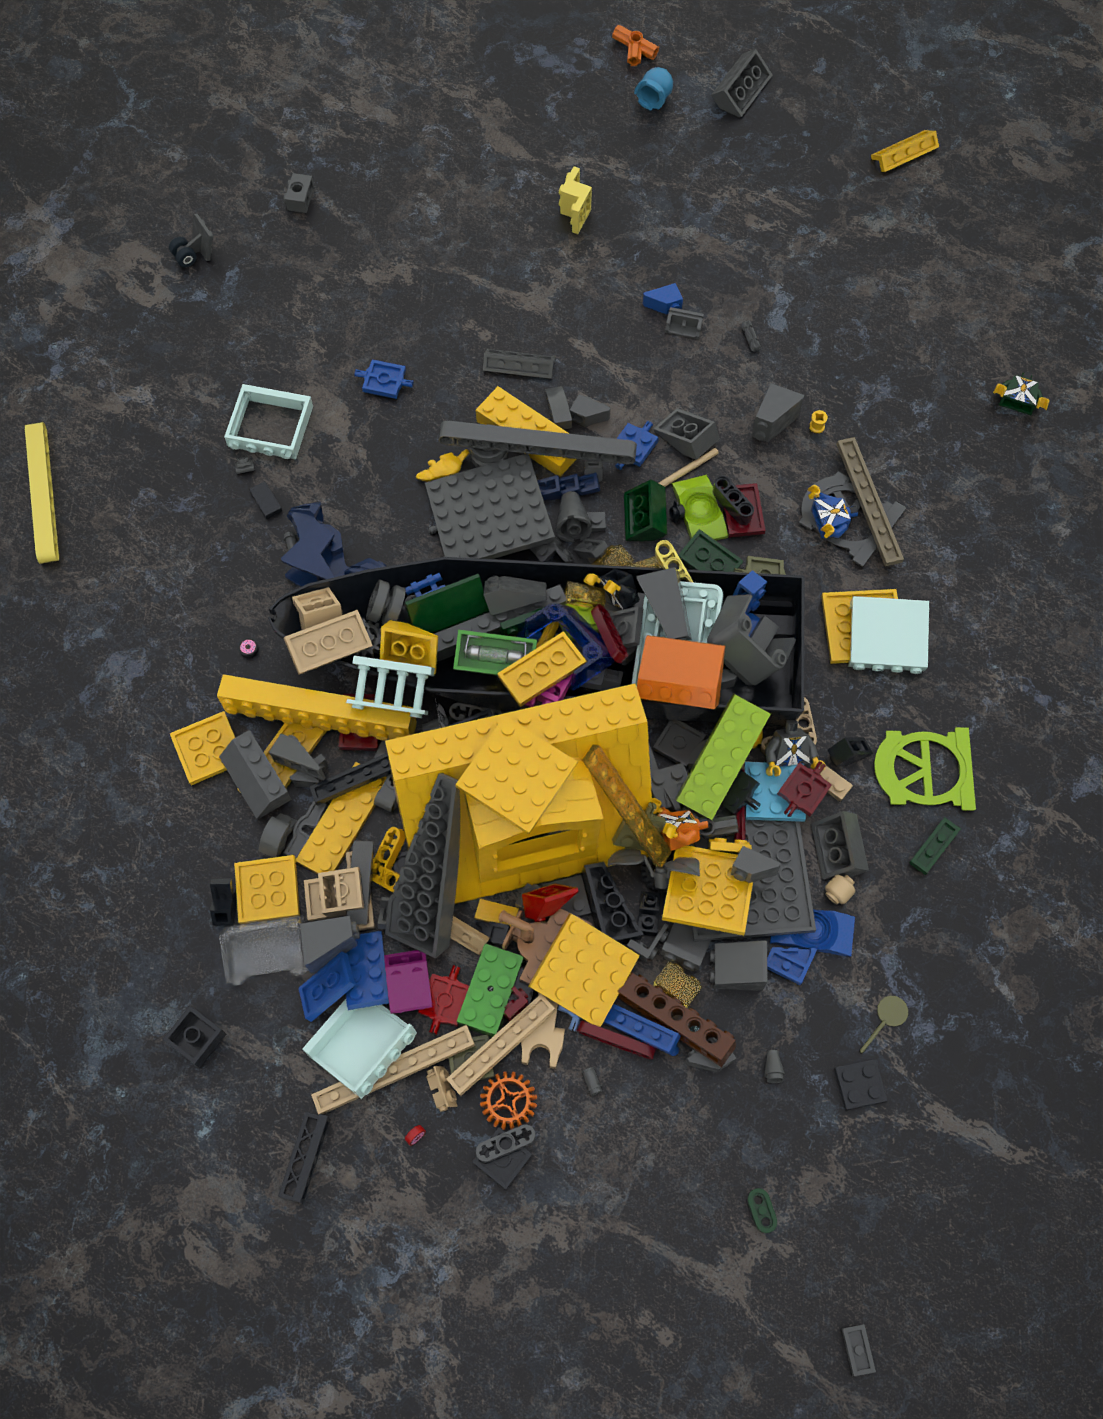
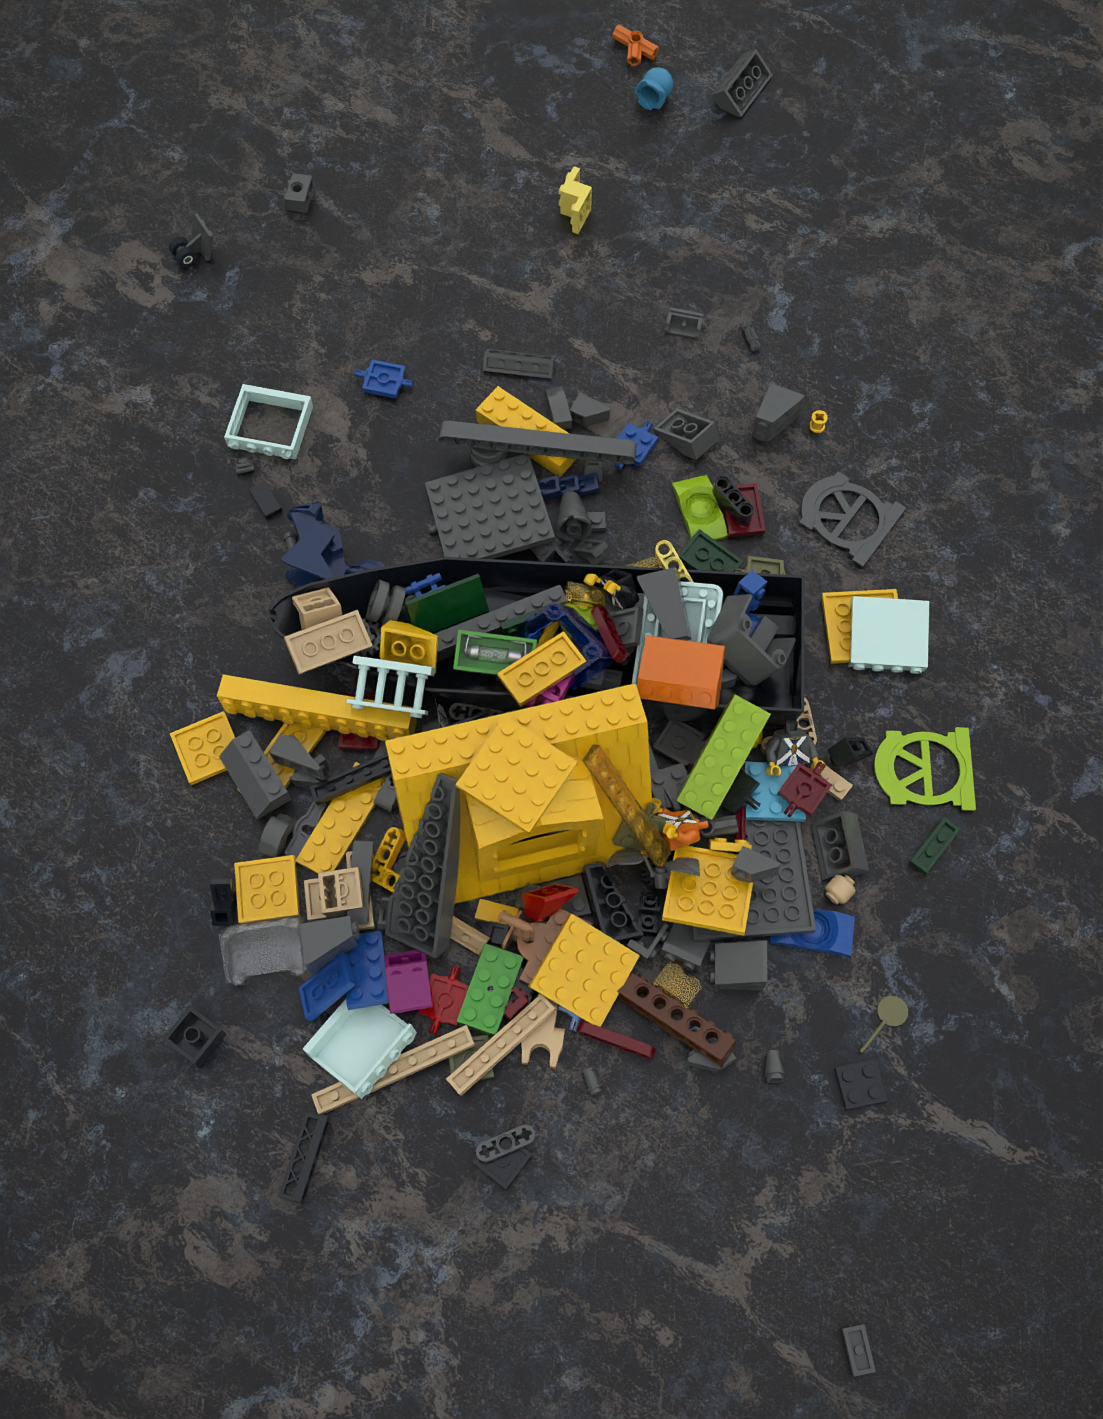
light yellow beam [25,422,59,564] -> none
tile [239,638,259,658] -> none
red tile [405,1125,426,1146] -> none
yellow animal [416,449,470,482] -> none
tan hinge [426,1066,457,1112] -> none
orange gear [480,1072,537,1130] -> none
dark grey slope [484,576,547,615] -> none
clear yellow bracket [592,544,634,566] -> none
blue piece [603,1004,681,1056] -> none
dark green slope [624,479,667,541] -> none
blue slope [643,283,683,314] -> none
tan bar [659,448,719,487] -> none
black plate [669,501,685,523] -> none
dark green plate [747,1188,777,1233] -> none
blue wing [767,947,817,985] -> none
torso [807,485,858,538] -> none
dark tan plate [836,437,904,567] -> none
yellow fence [871,130,939,172] -> none
torso [993,372,1050,415] -> none

